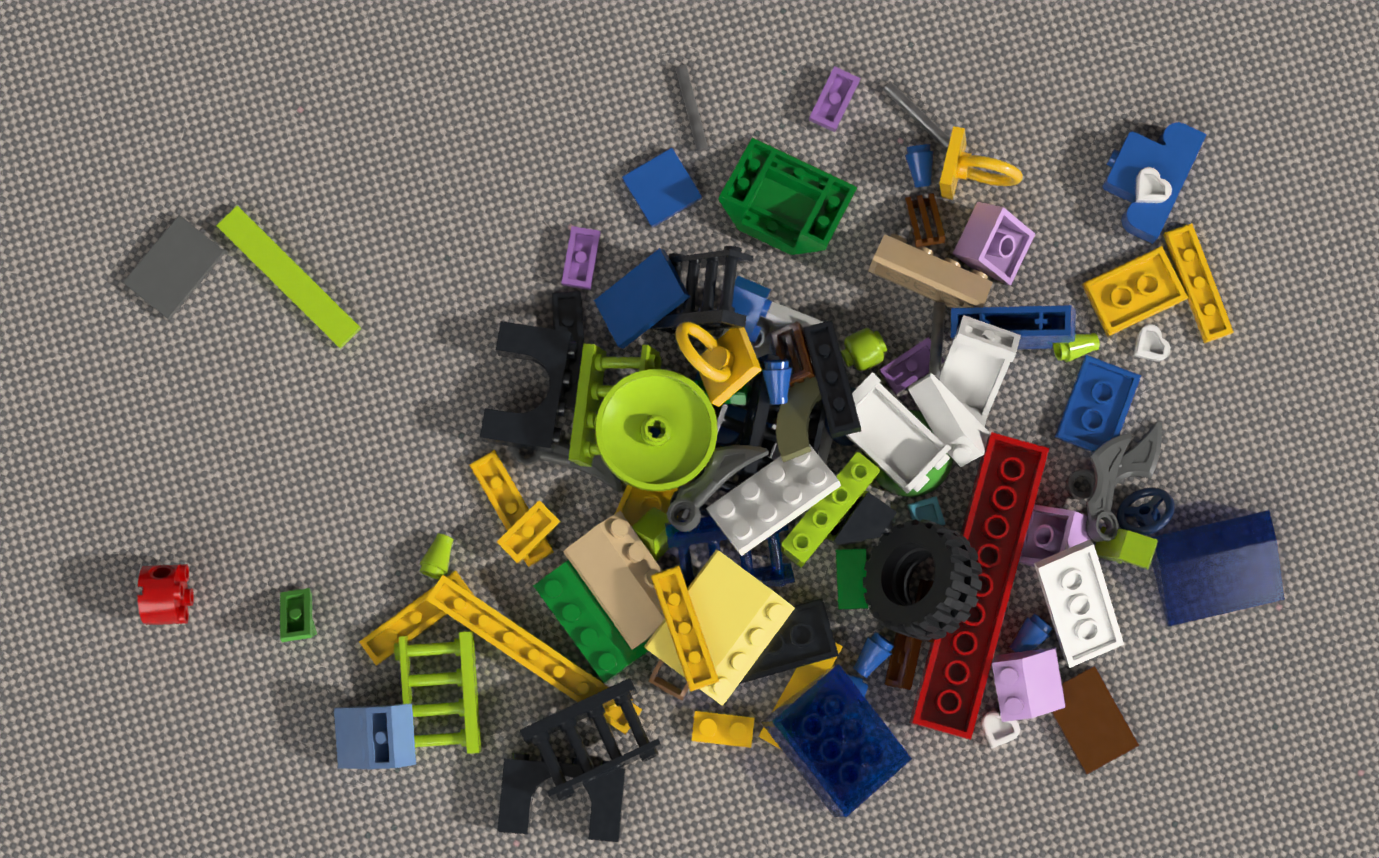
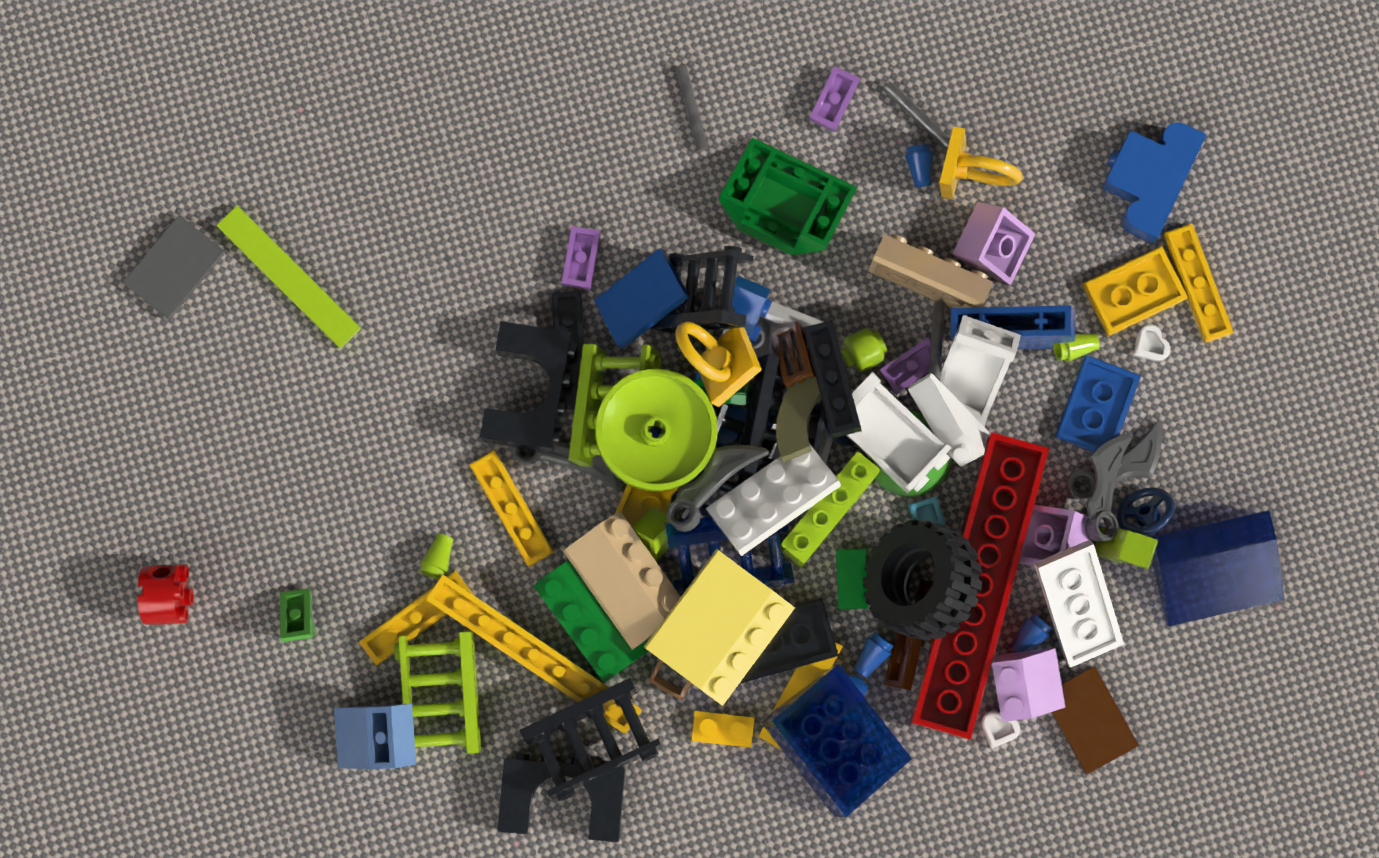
yellow plate [497,500,561,564] -> none
blue tile [622,148,702,228] -> none
yellow tile [650,565,720,692] -> none
blue cone [762,359,792,404] -> none
black slope [824,491,897,545] -> none
reddish brown tile [905,193,945,247] -> none
white tile [1136,167,1172,203] -> none

